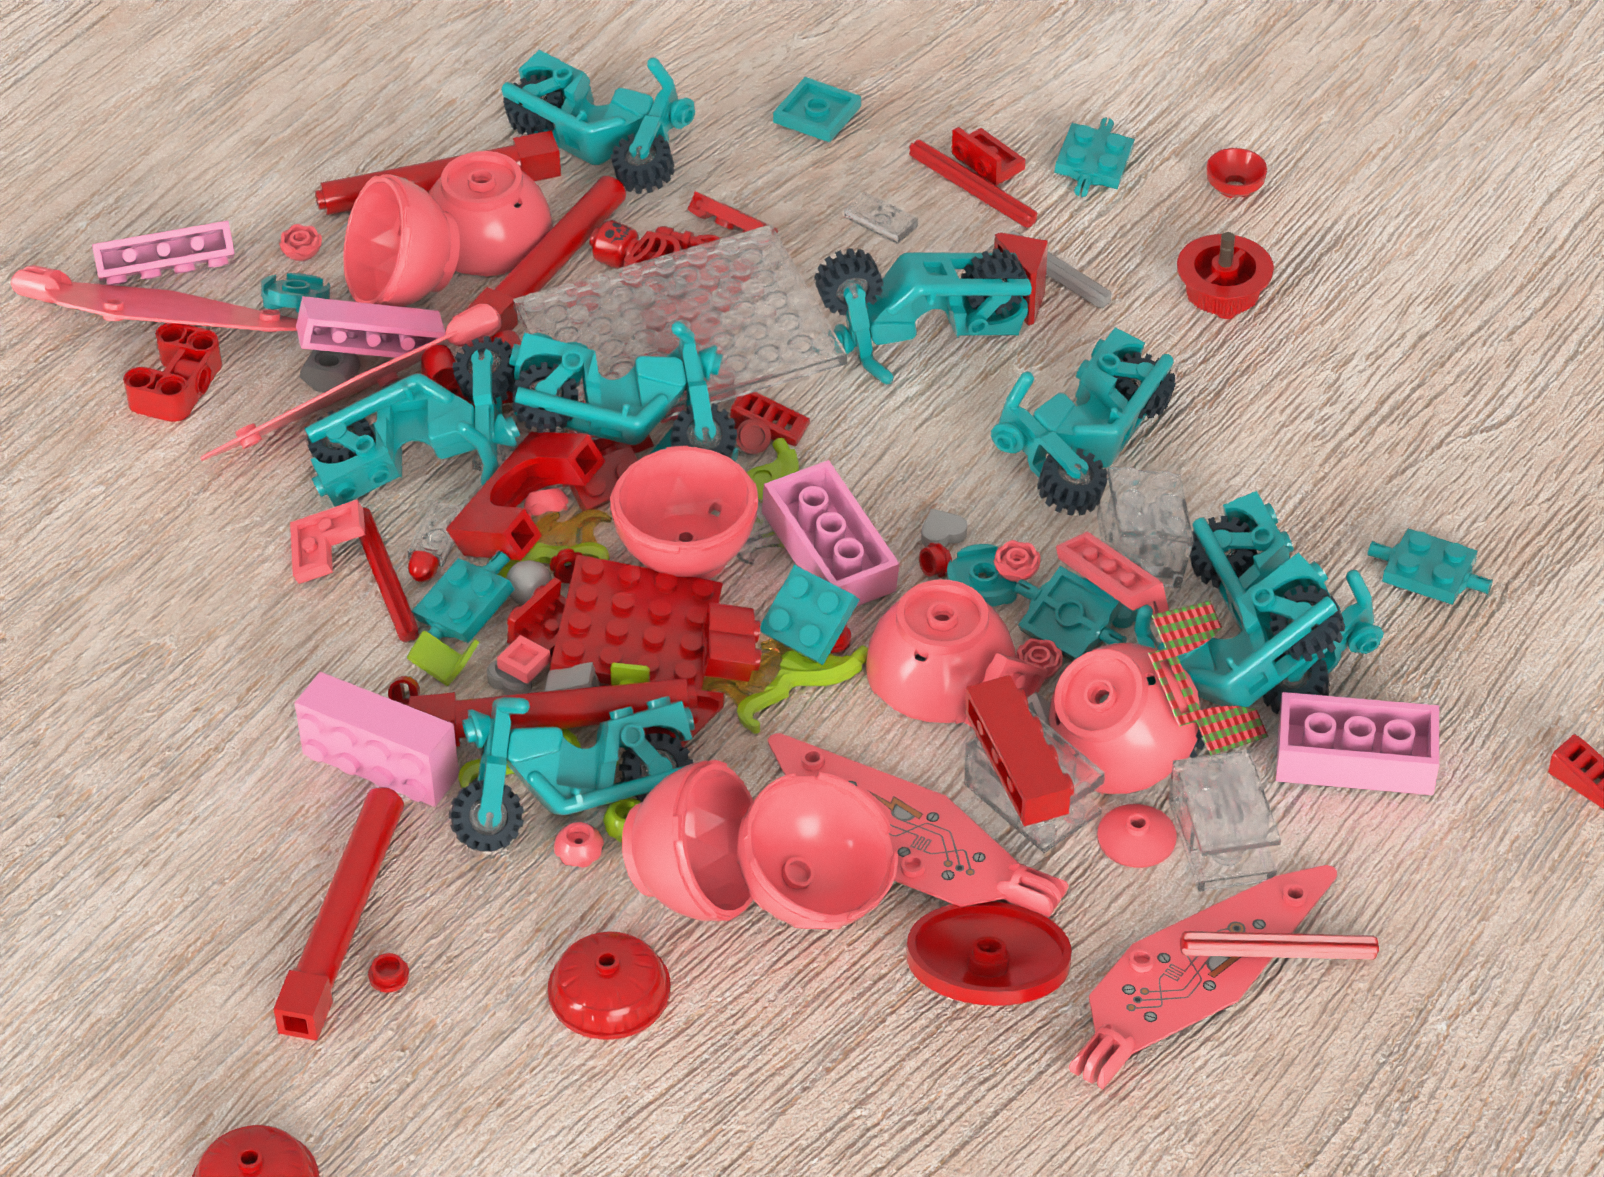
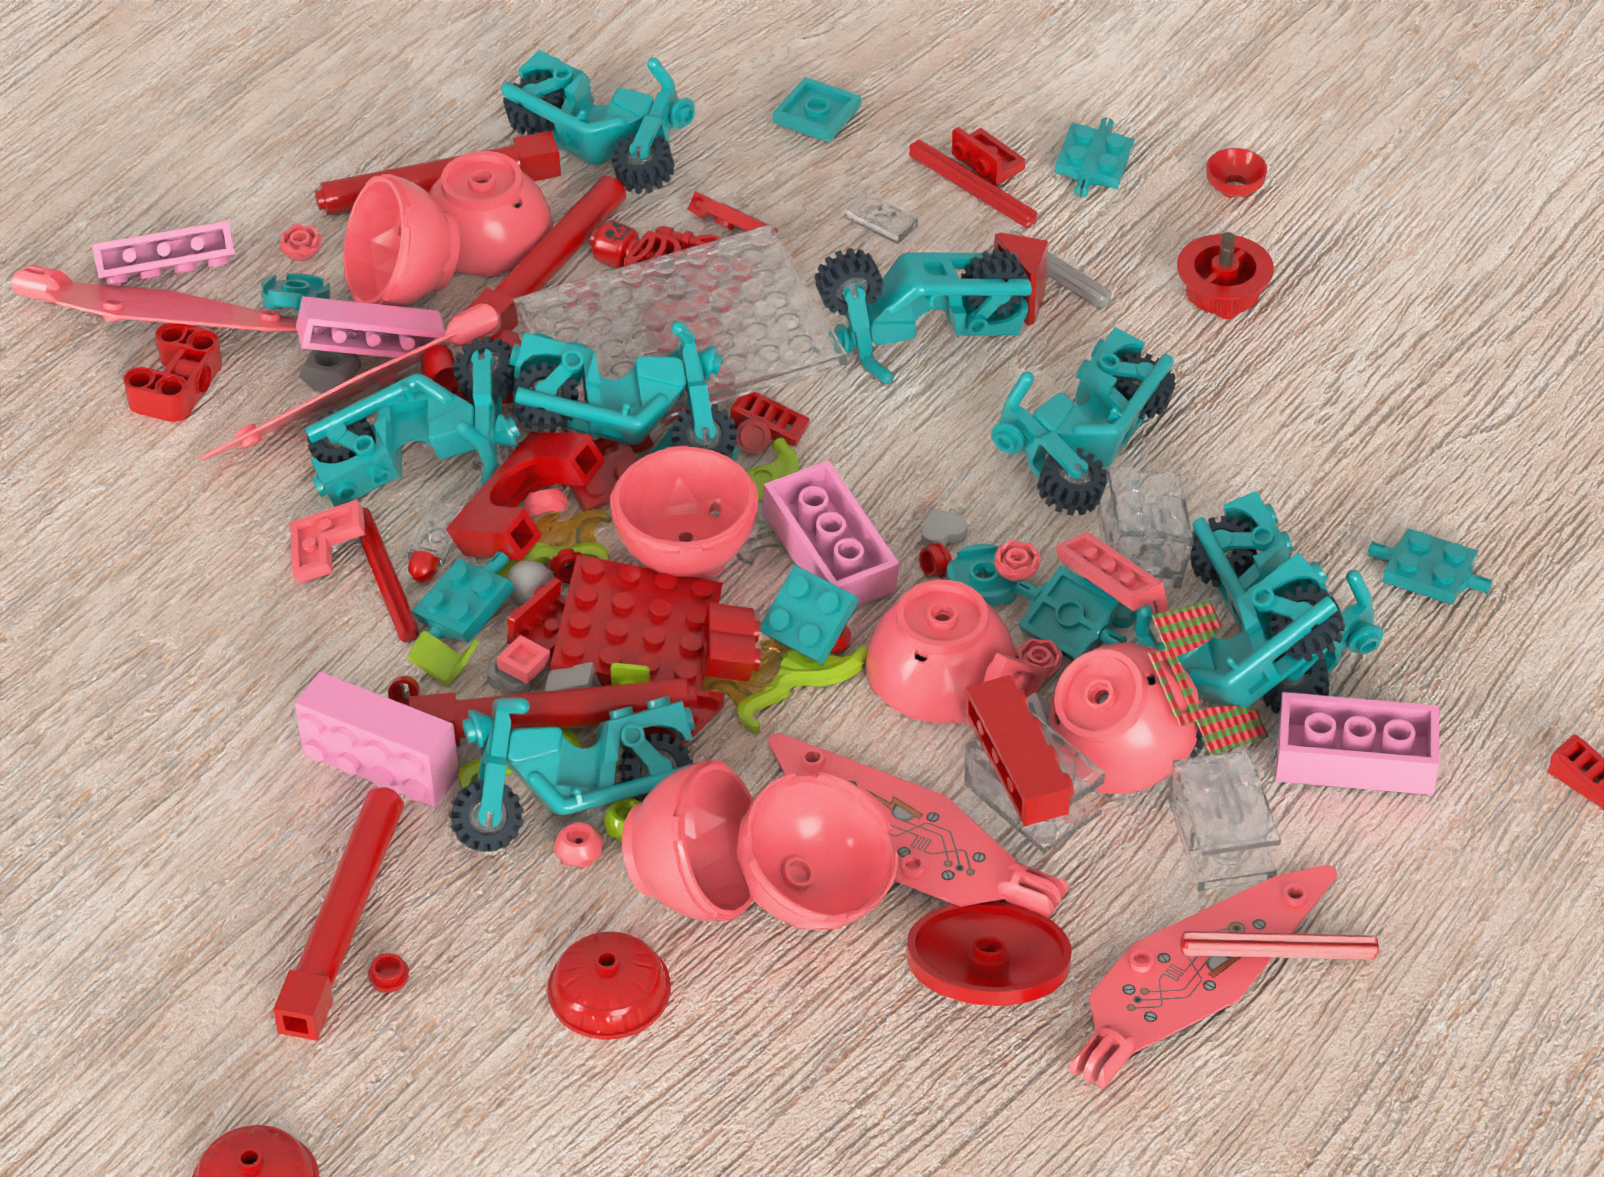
coral dish [1097,804,1177,868] -> none

